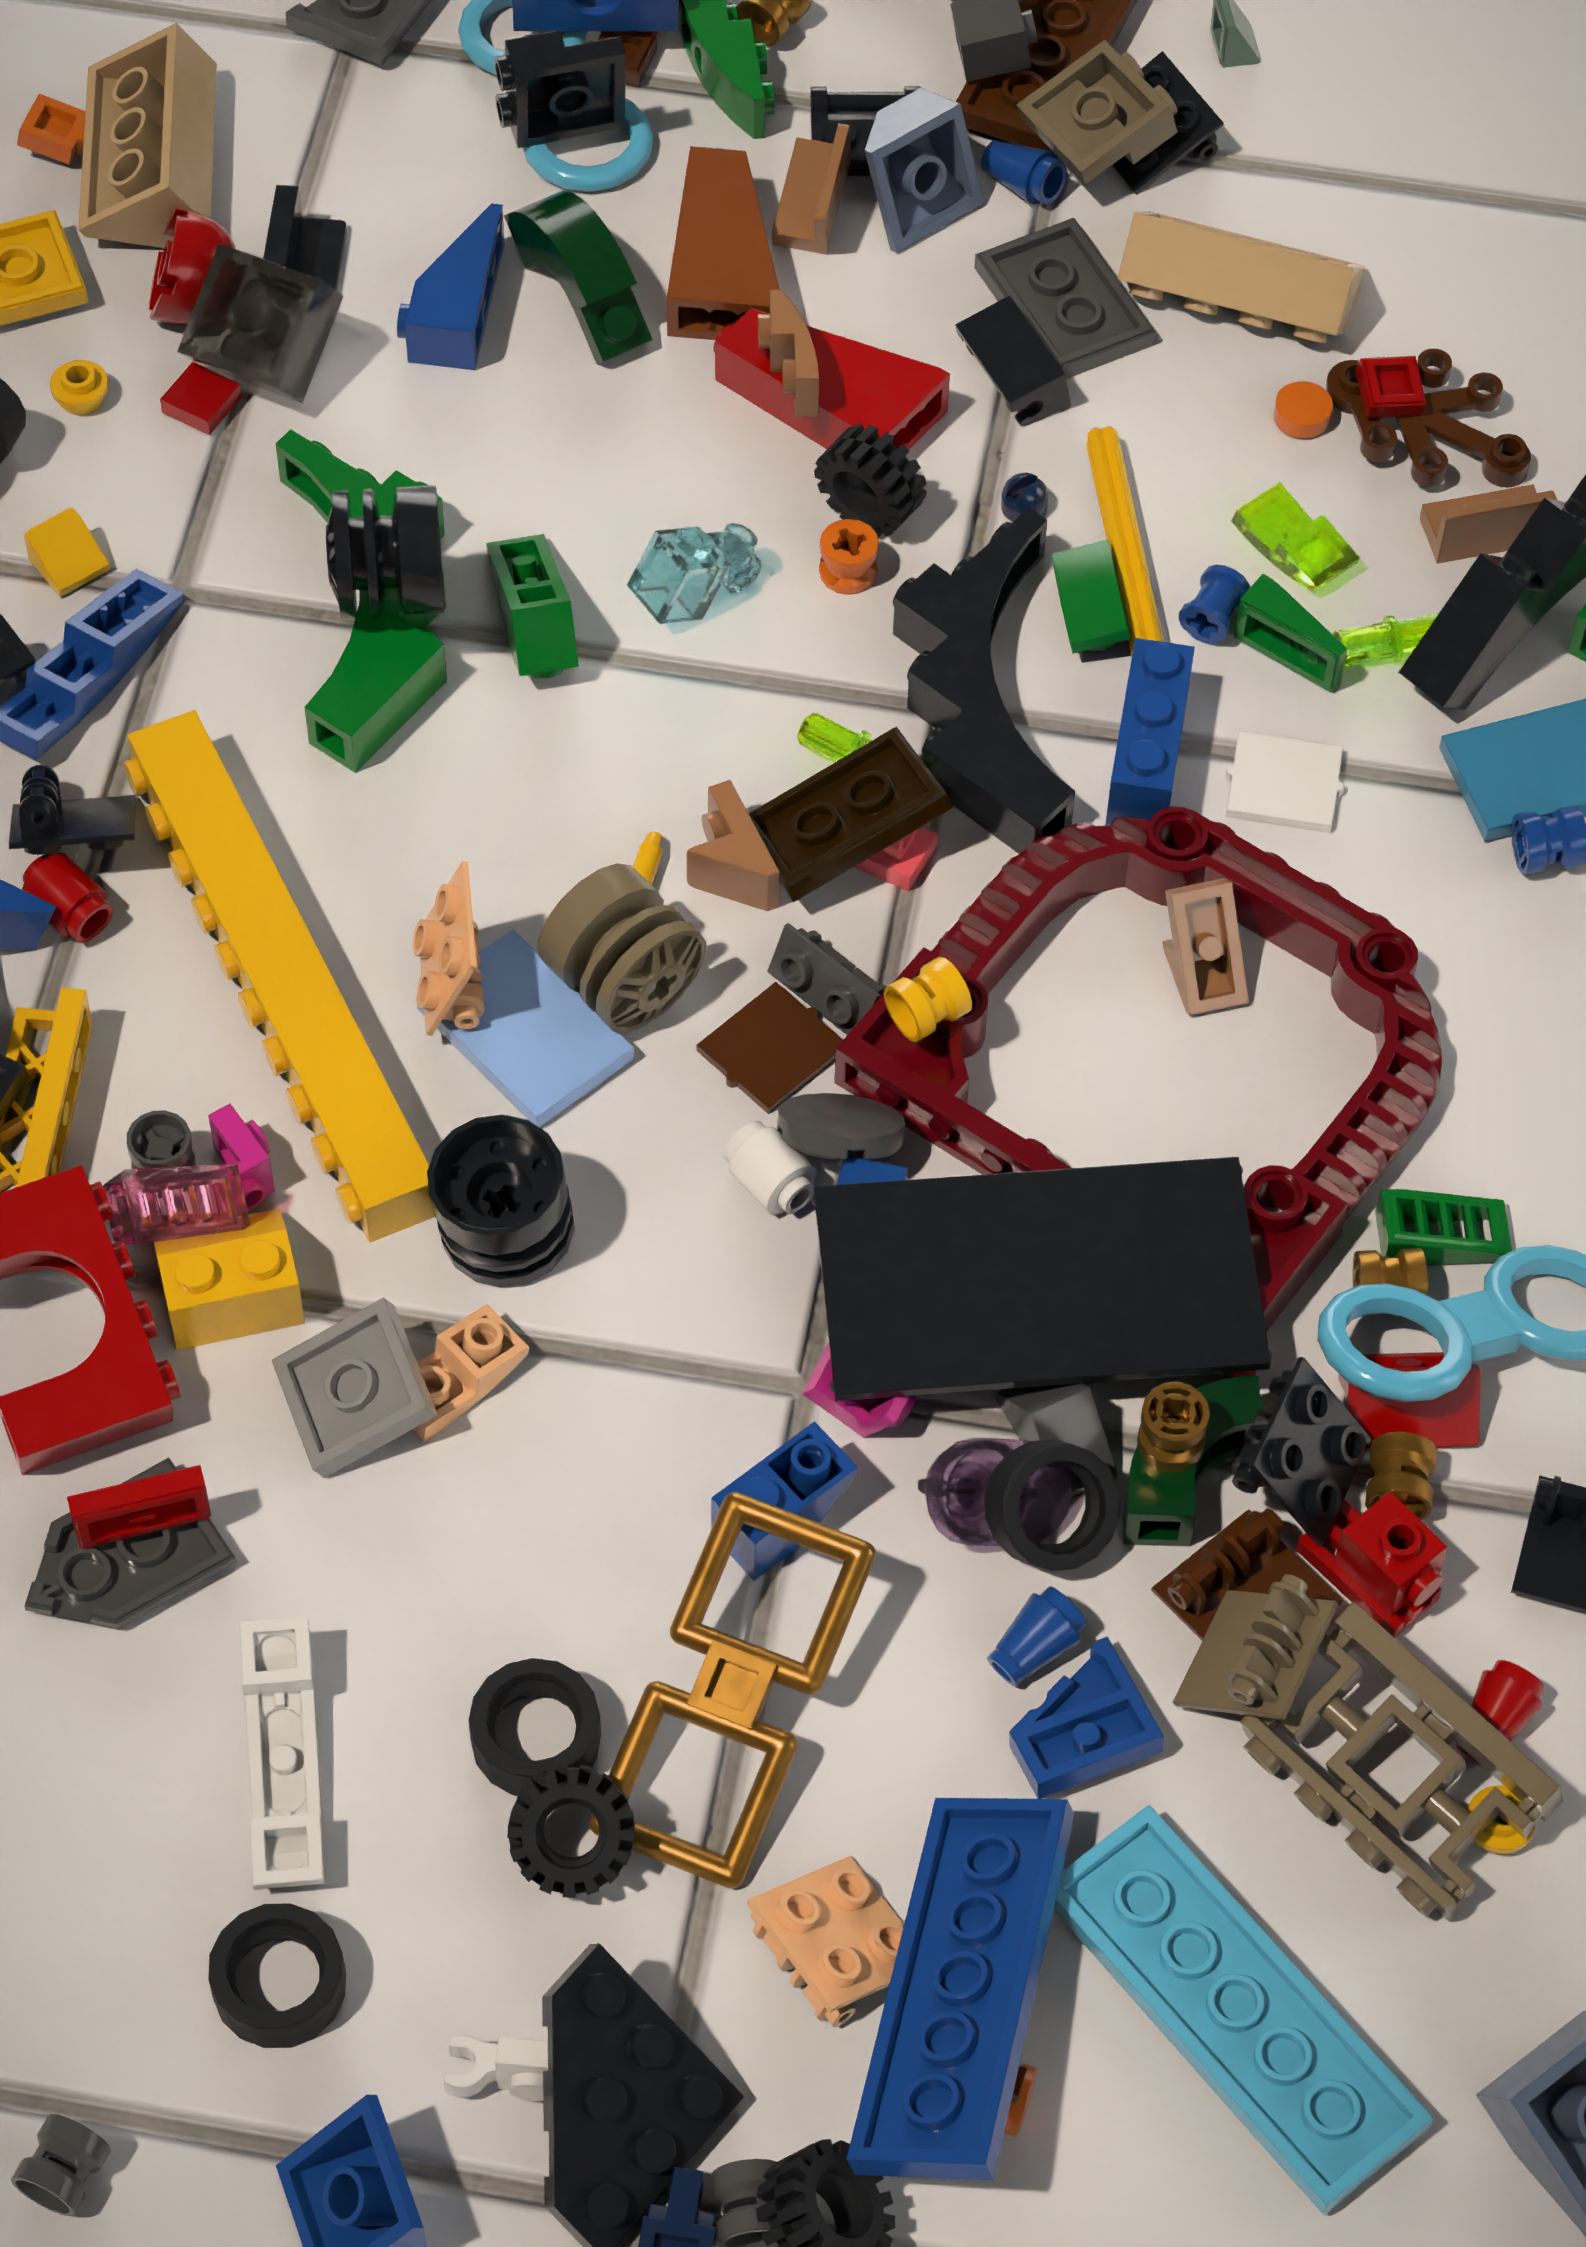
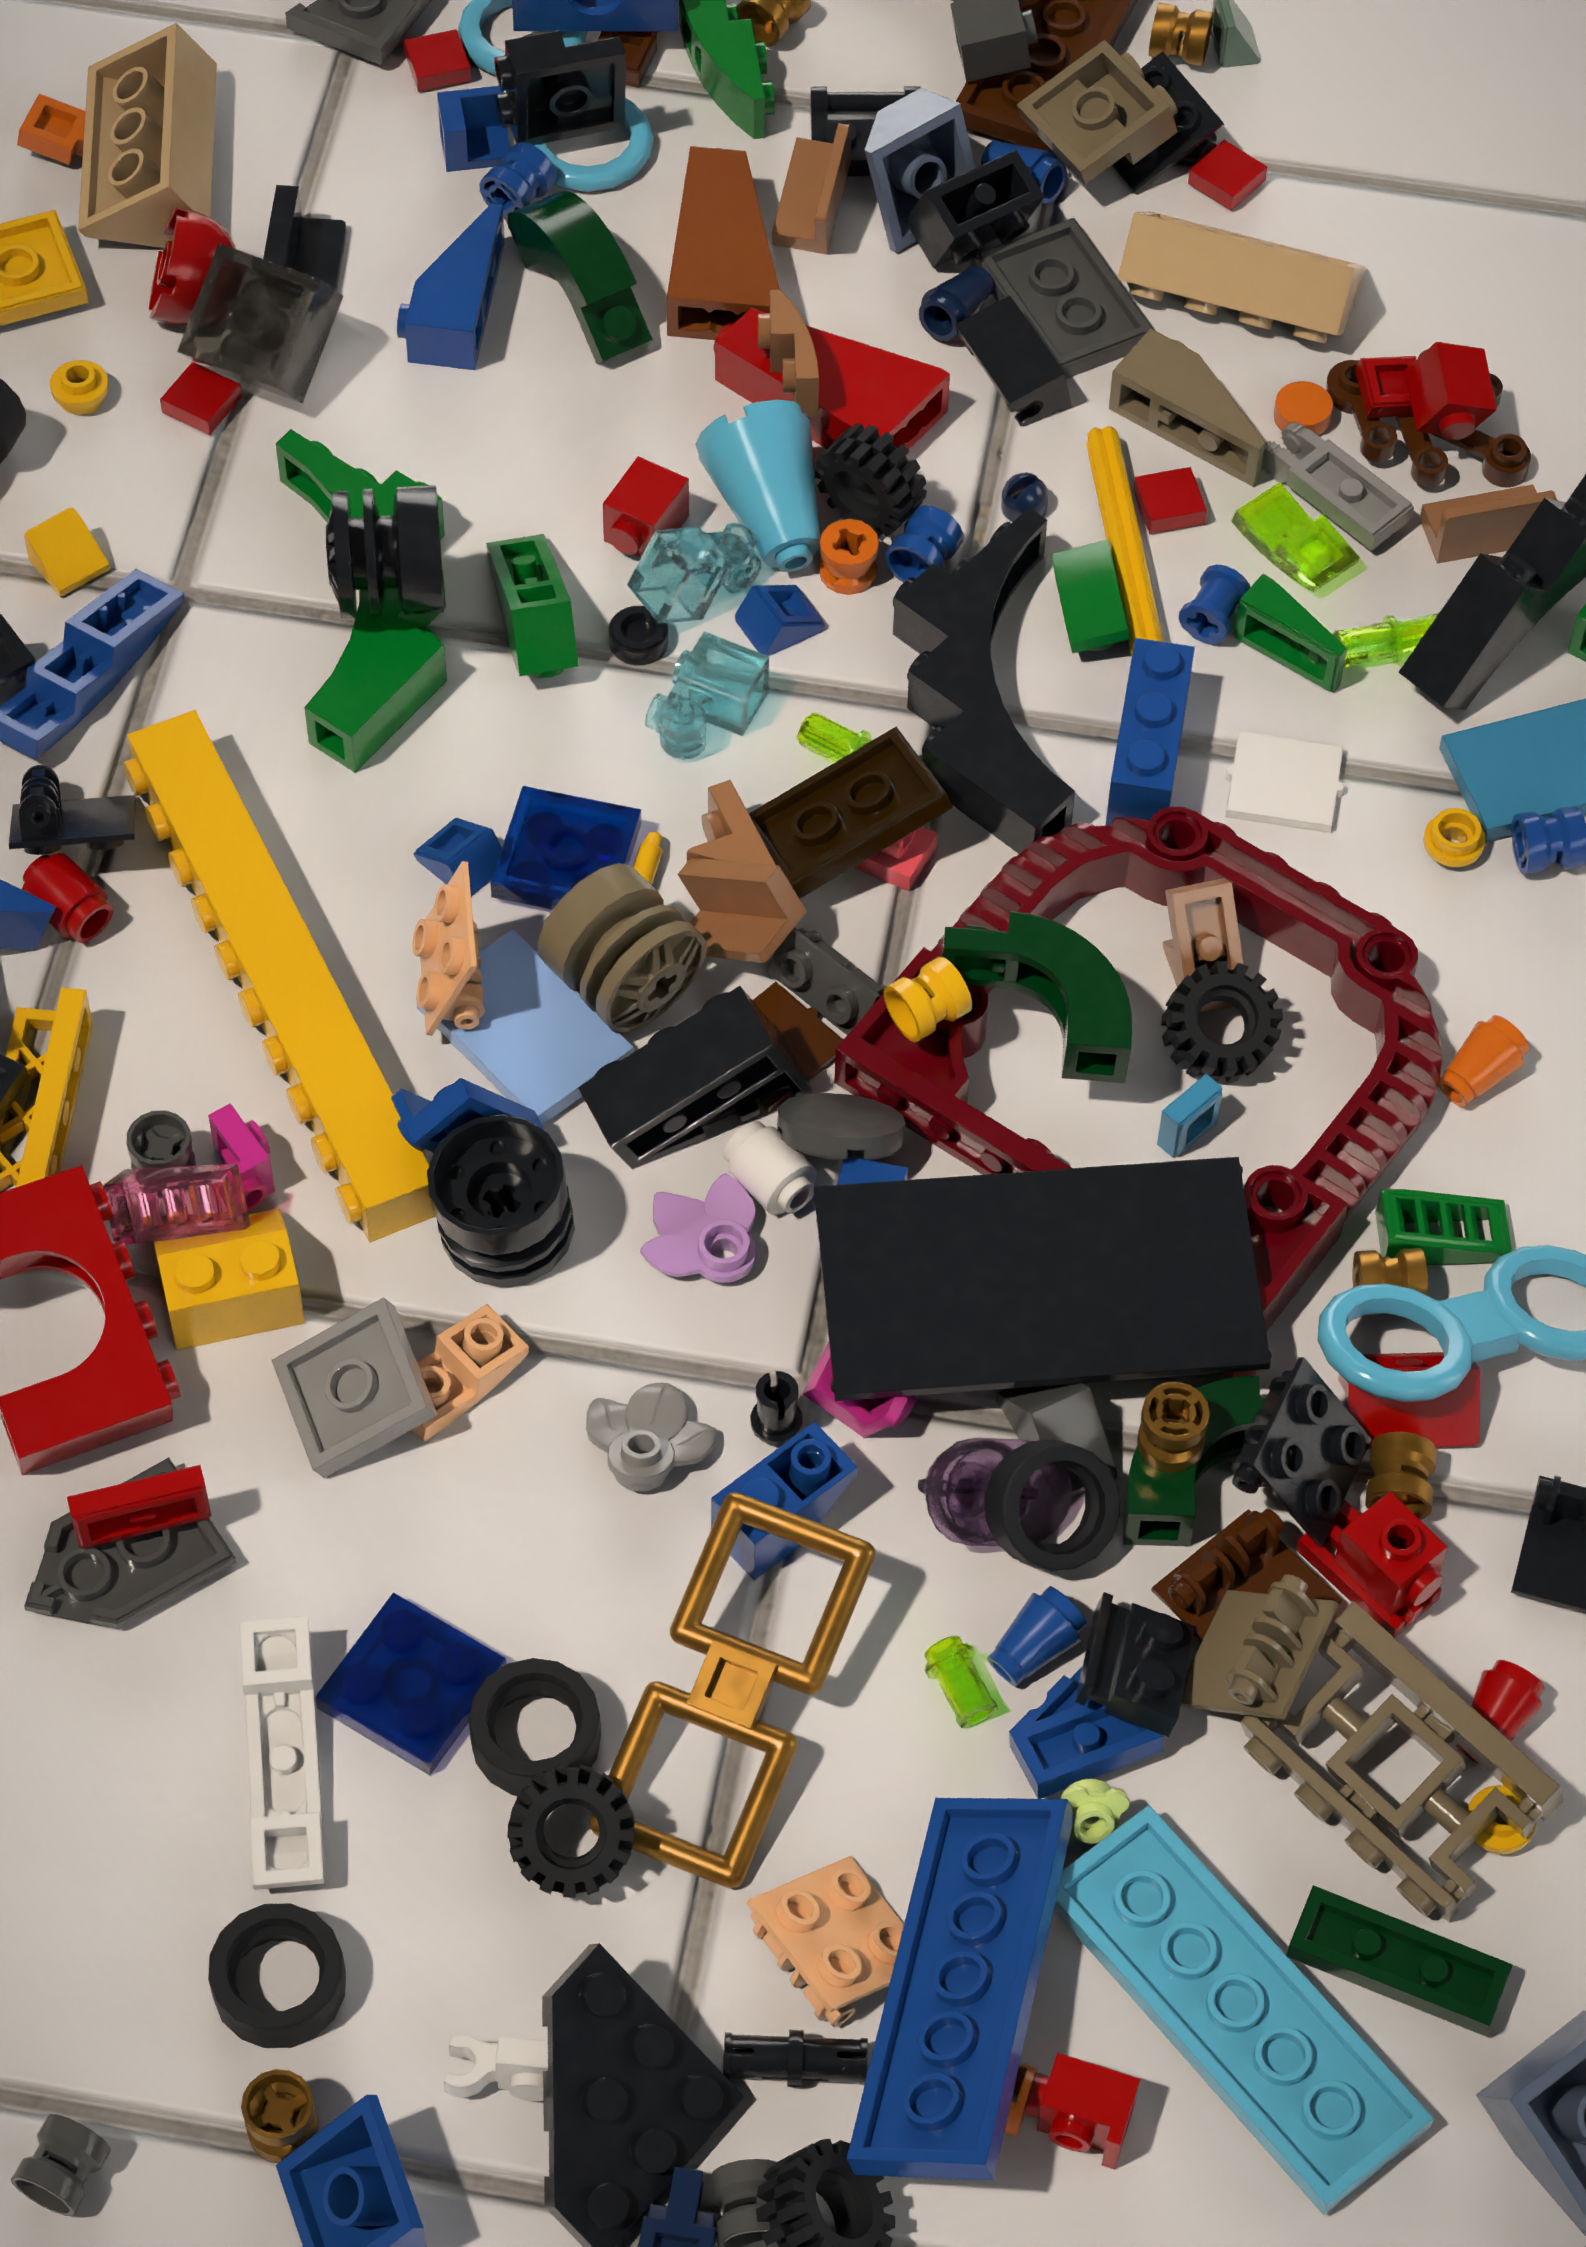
none -> pearl gold wheel [241,2069,319,2163]
none -> clear blue plate [315,1592,506,1776]
none -> blue bracket [391,1078,544,1153]
none -> red tile [404,29,471,92]
none -> blue slope [413,818,508,896]
none -> blue panel [437,86,511,172]
none -> blue wheel [479,142,557,219]
none -> clear blue plate [490,786,642,910]
none -> black wedge [578,986,814,1169]
none -> light grey plate [586,1383,716,1491]
none -> red brick [603,456,689,564]
none -> black tile [609,606,669,666]
none -> lavender plate [640,1173,756,1283]
none -> clear light blue brick [645,631,769,760]
none -> medium nougat panel [677,857,807,963]
none -> medium azure cone [695,400,820,572]
none -> black pin [723,2029,868,2088]
none -> blue slope [734,585,826,656]
none -> black pin [750,1371,803,1445]
none -> blue wheel [885,505,964,583]
none -> black brick [905,150,1045,268]
none -> dark blue cone [919,266,994,341]
none -> clear neon green pin [924,1636,998,1728]
none -> dark green arch [942,911,1132,1083]
none -> red brick [1025,2052,1140,2170]
none -> yellowish green plate [1060,1779,1129,1844]
none -> black plate [1075,1592,1196,1737]
none -> dark tan slope [1109,328,1266,487]
none -> red tile [1133,467,1207,534]
none -> pearl gold wheel [1148,2,1214,66]
none -> dark azure tile [1157,1074,1222,1158]
none -> black tyre [1161,961,1283,1083]
none -> red tile [1188,140,1267,211]
none -> light grey hinge [1262,421,1414,551]
none -> dark green plate [1286,1885,1513,2037]
none -> red brick [1405,342,1497,440]
none -> yellow plate [1423,808,1486,867]
none -> orange cone [1438,1015,1529,1107]

